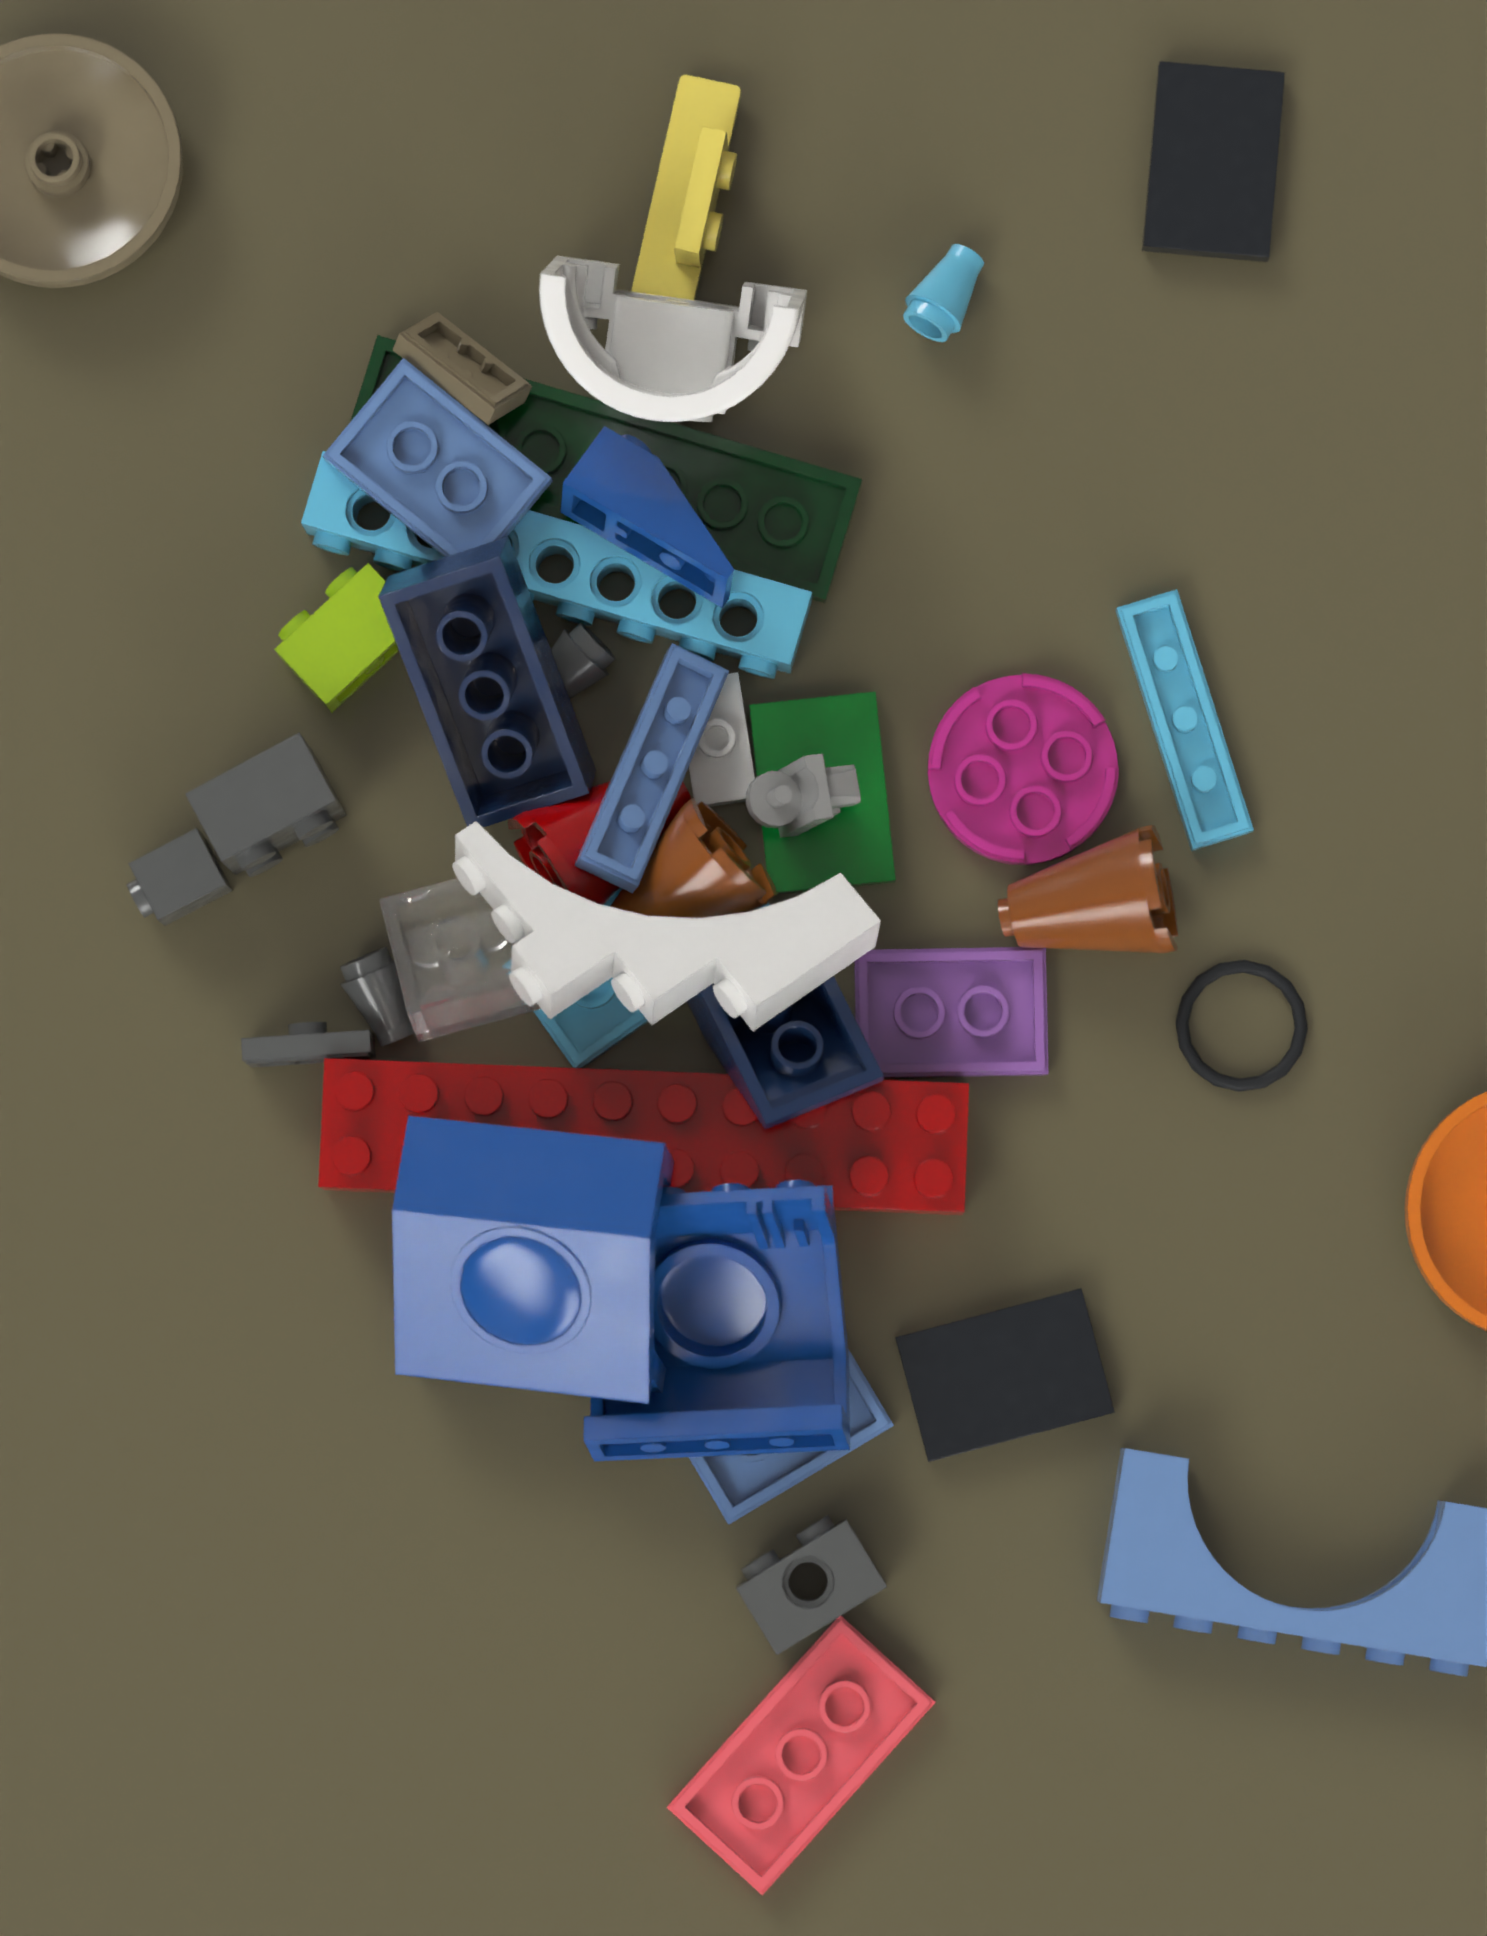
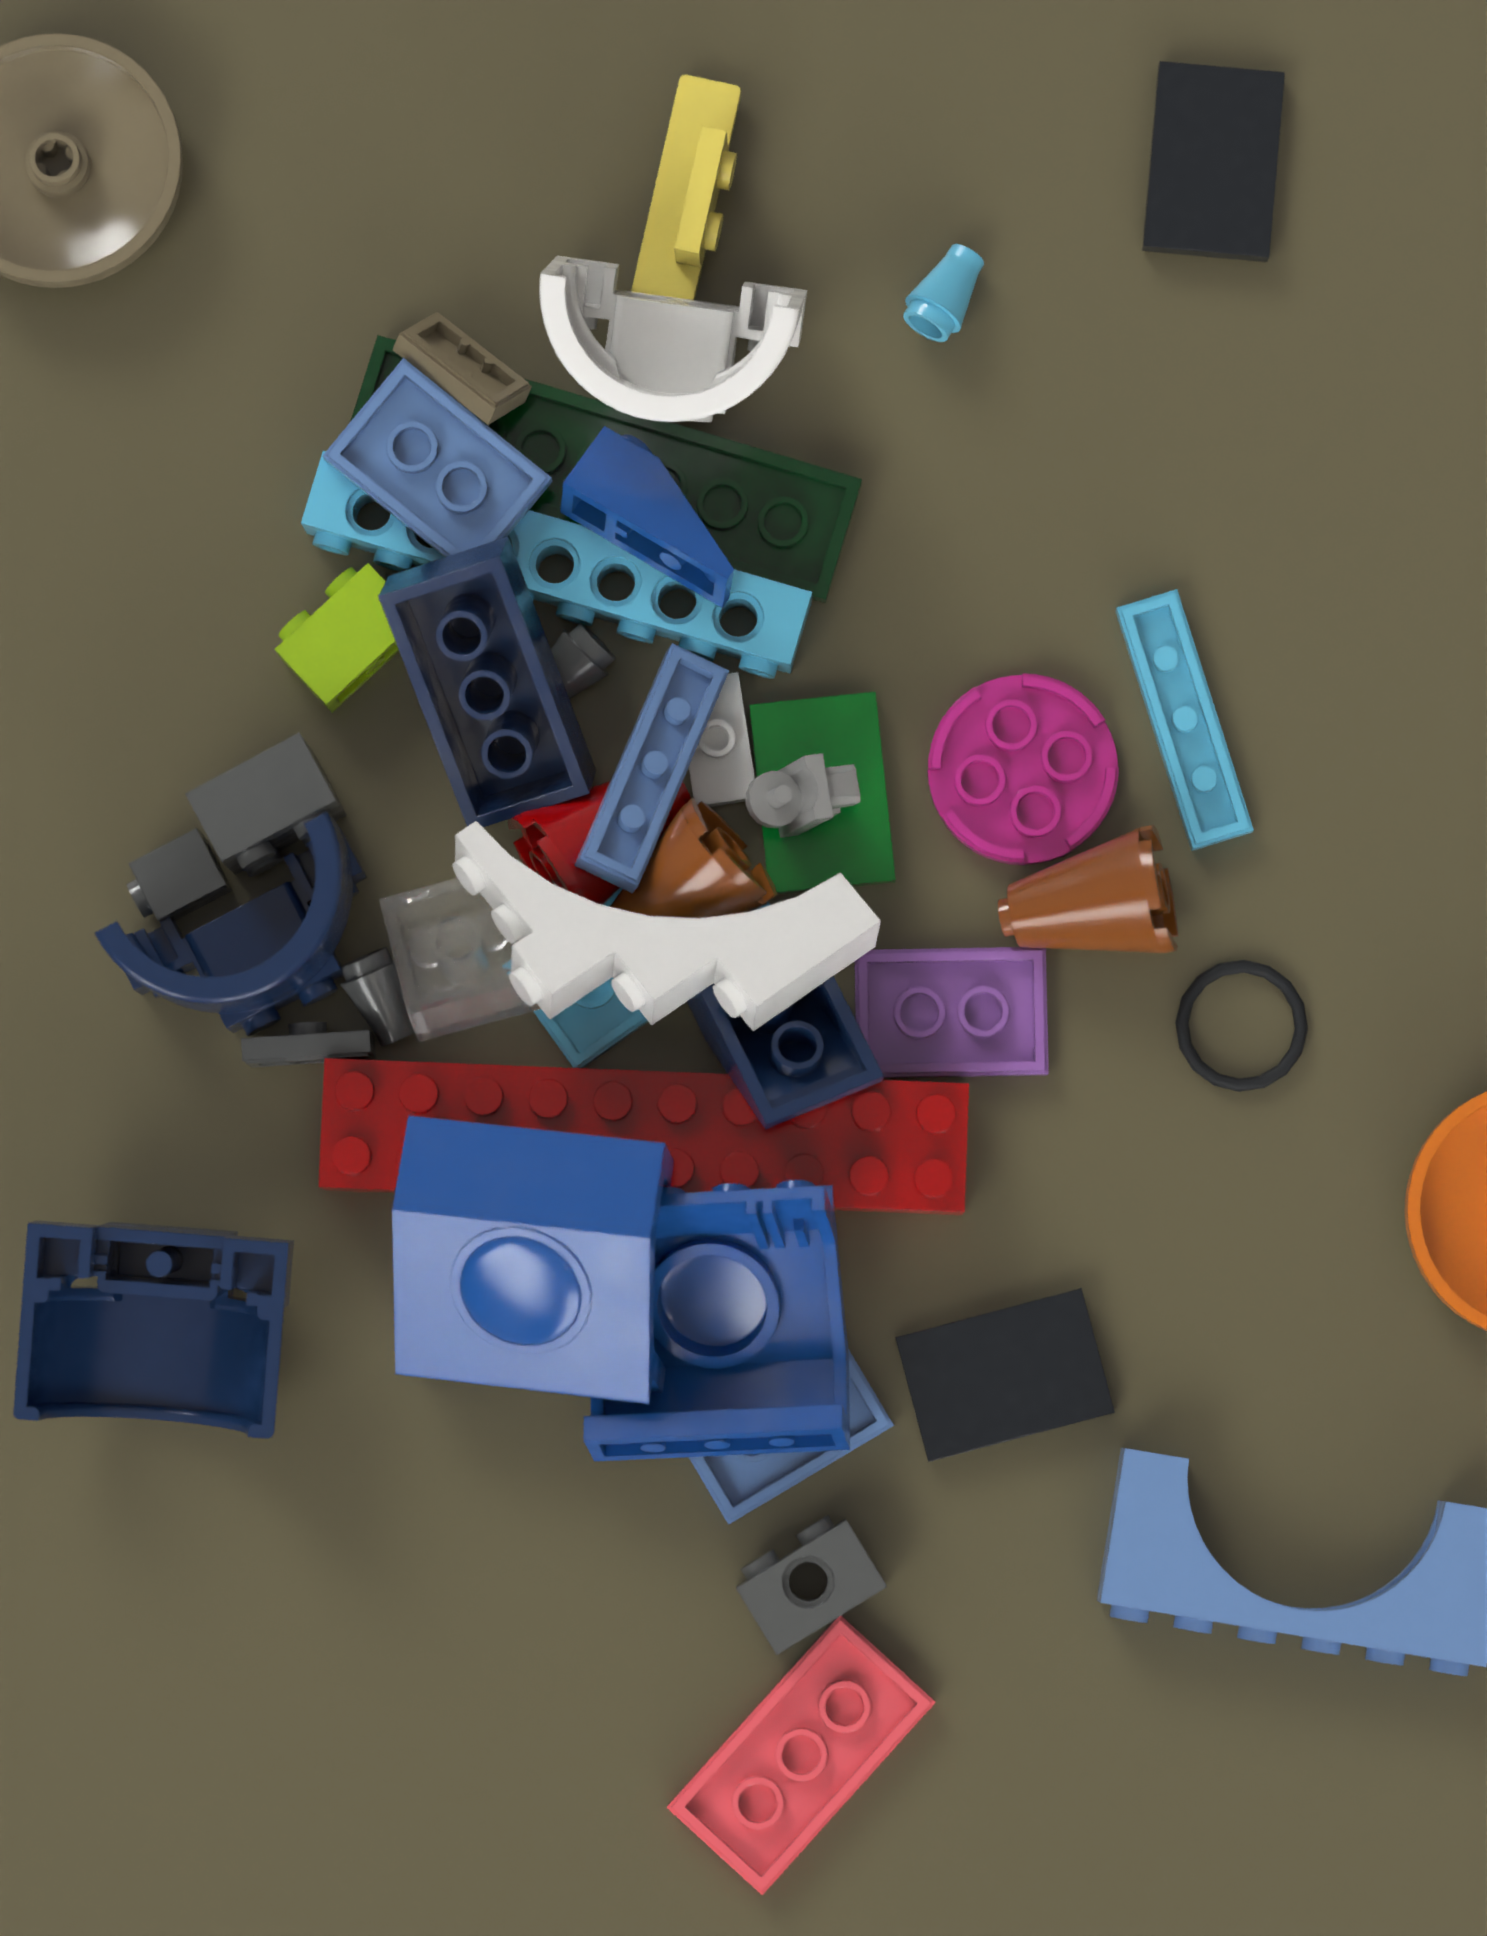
none -> dark blue piece [13,1220,294,1439]
none -> dark blue piece [94,812,367,1036]

